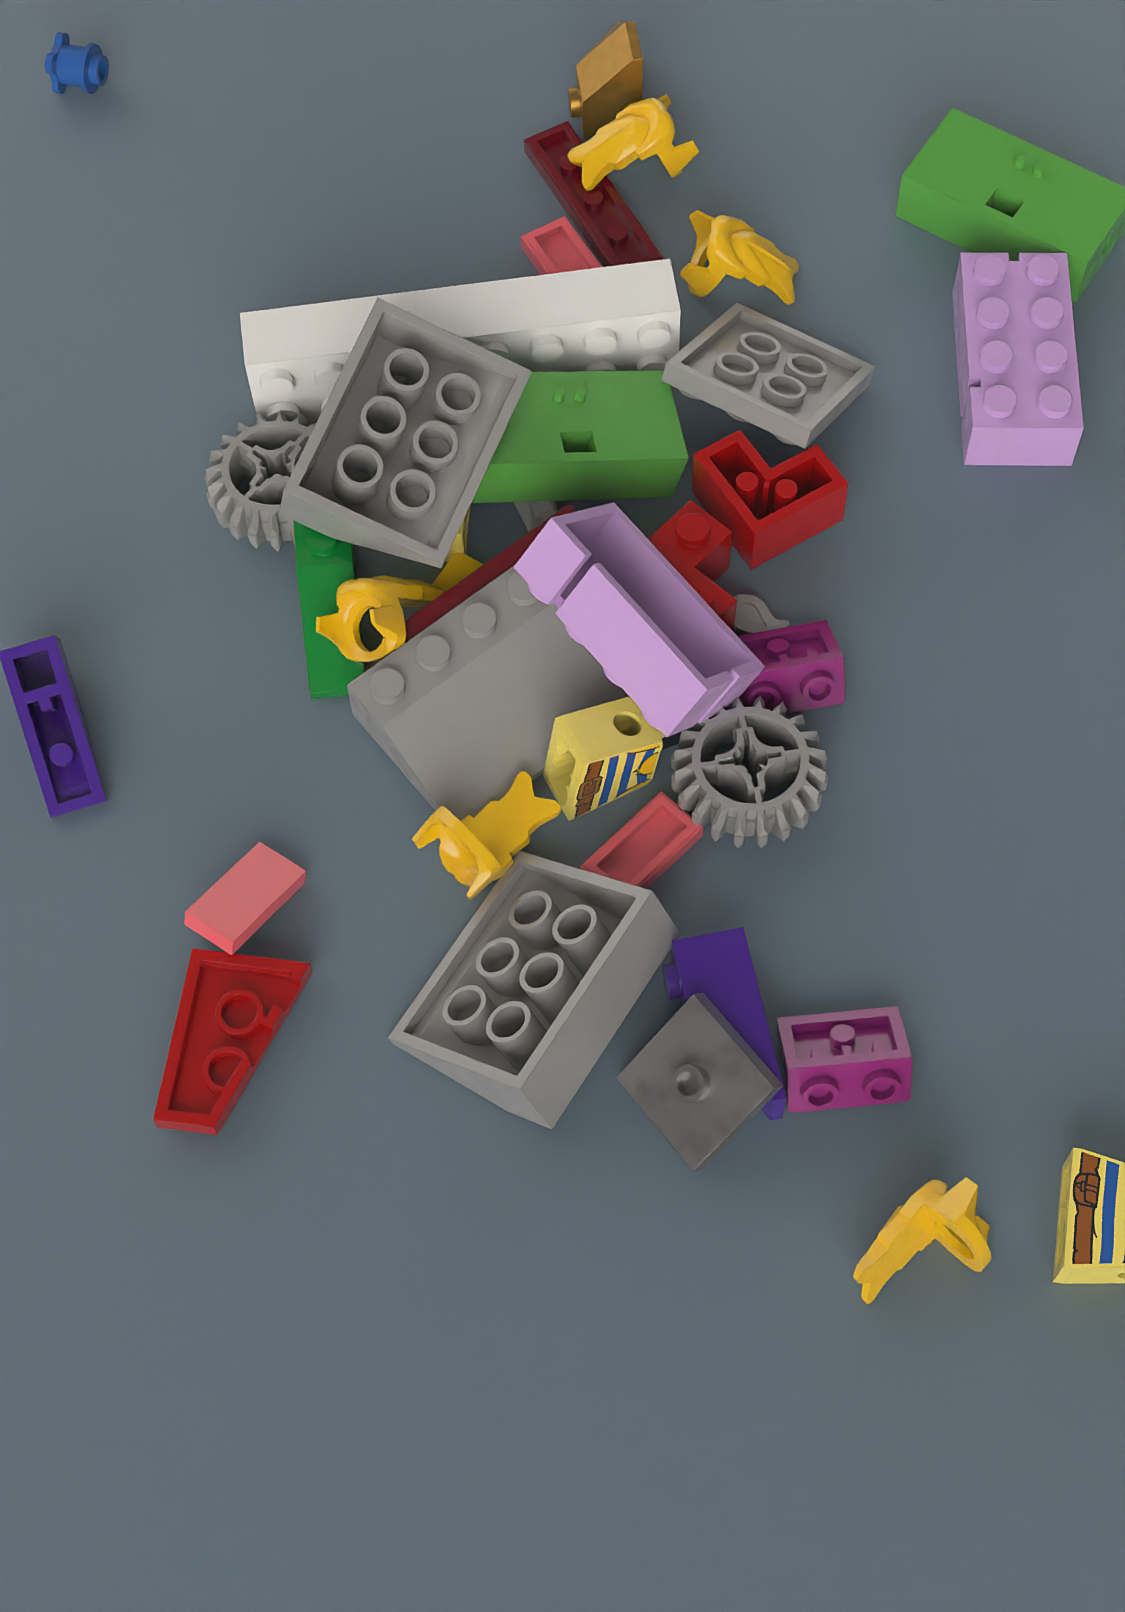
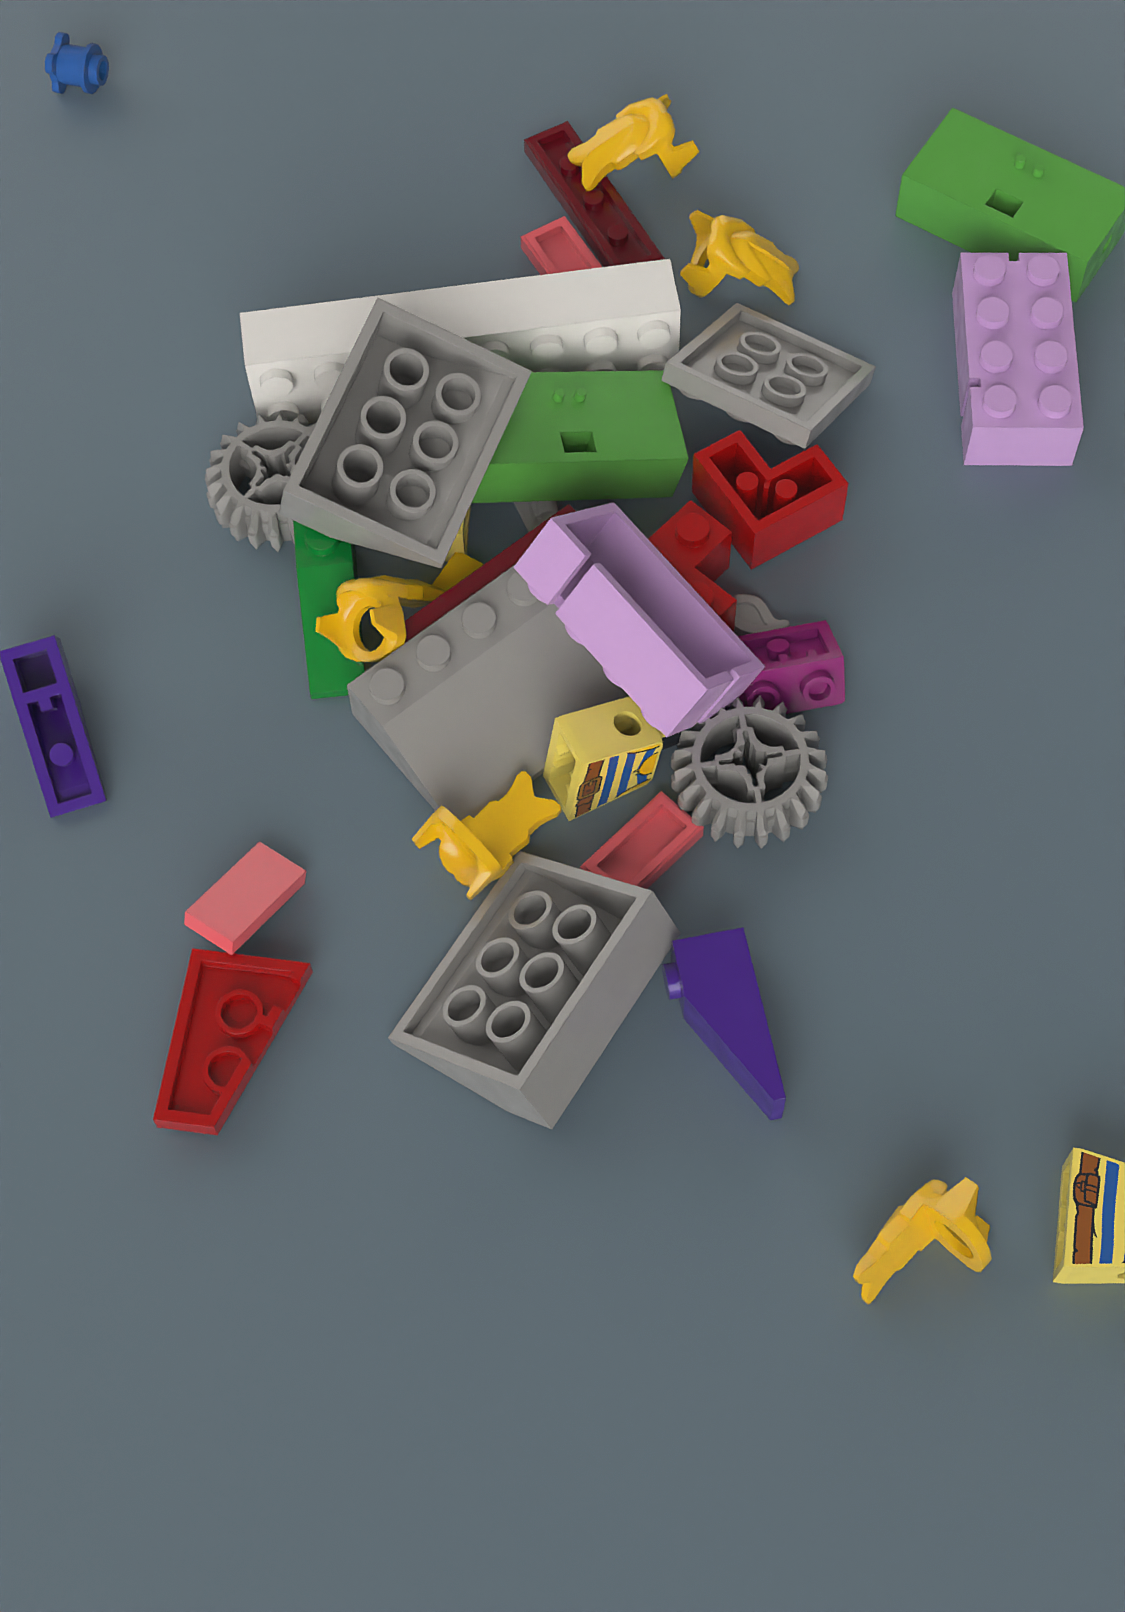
pearl gold slope [567,21,643,138] -> none
flat silver plate [616,993,783,1171] -> none
magenta bracket [777,1006,912,1113] -> none

